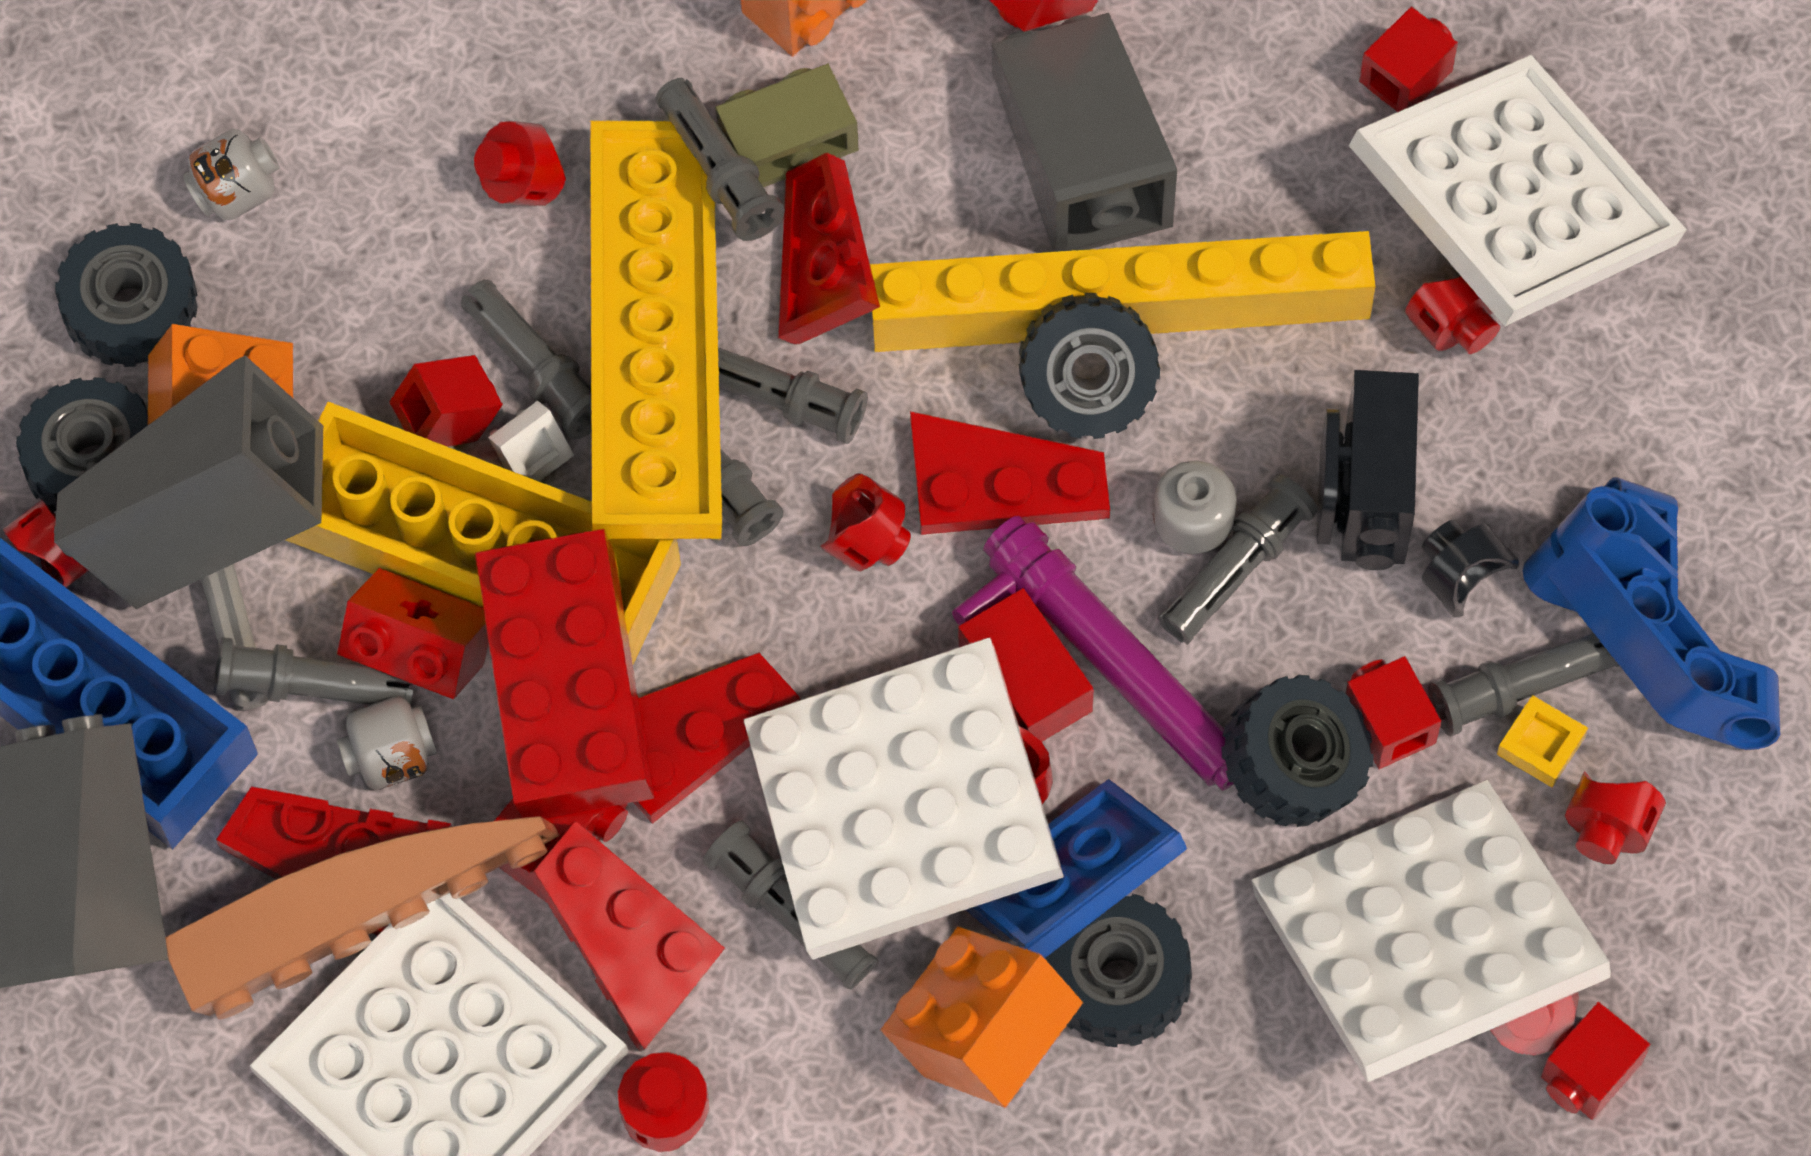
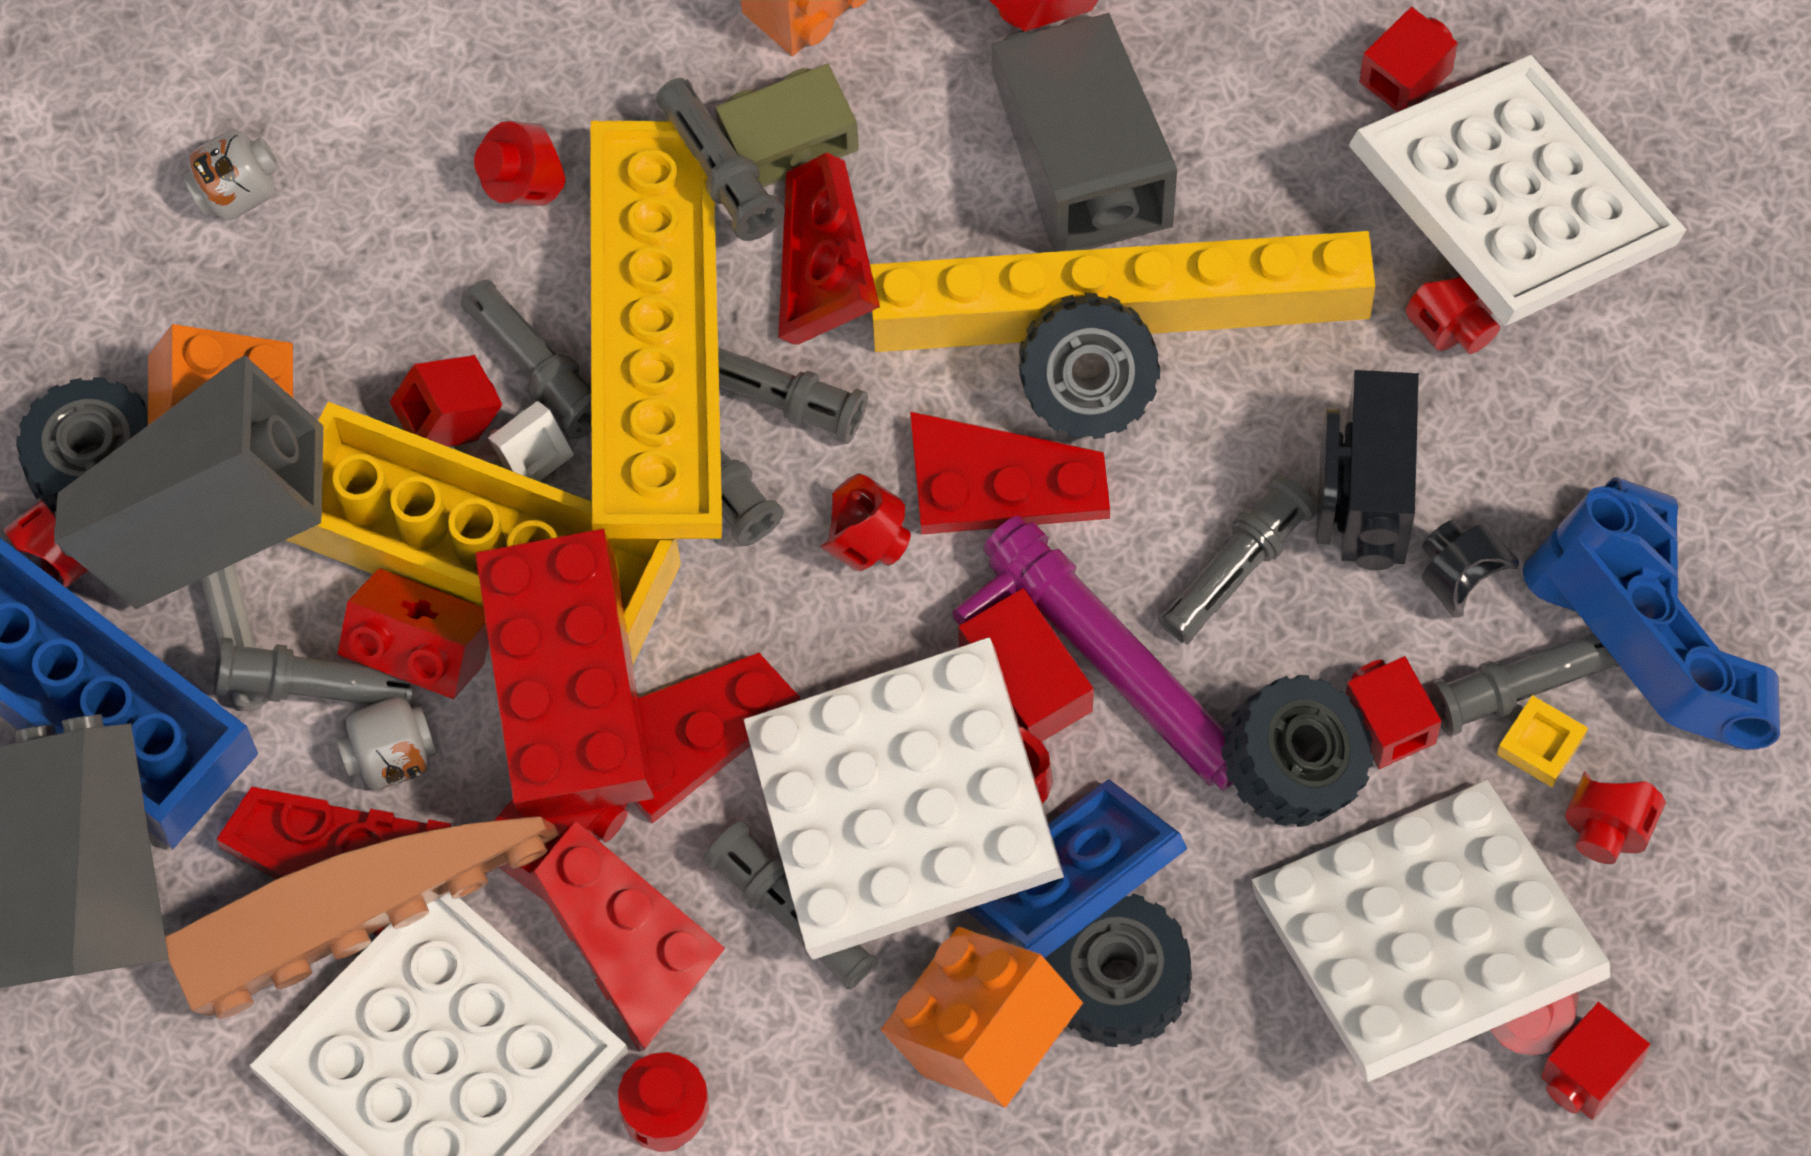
black wheel [55,223,198,367] -> none
light grey head [1152,460,1237,554] -> none

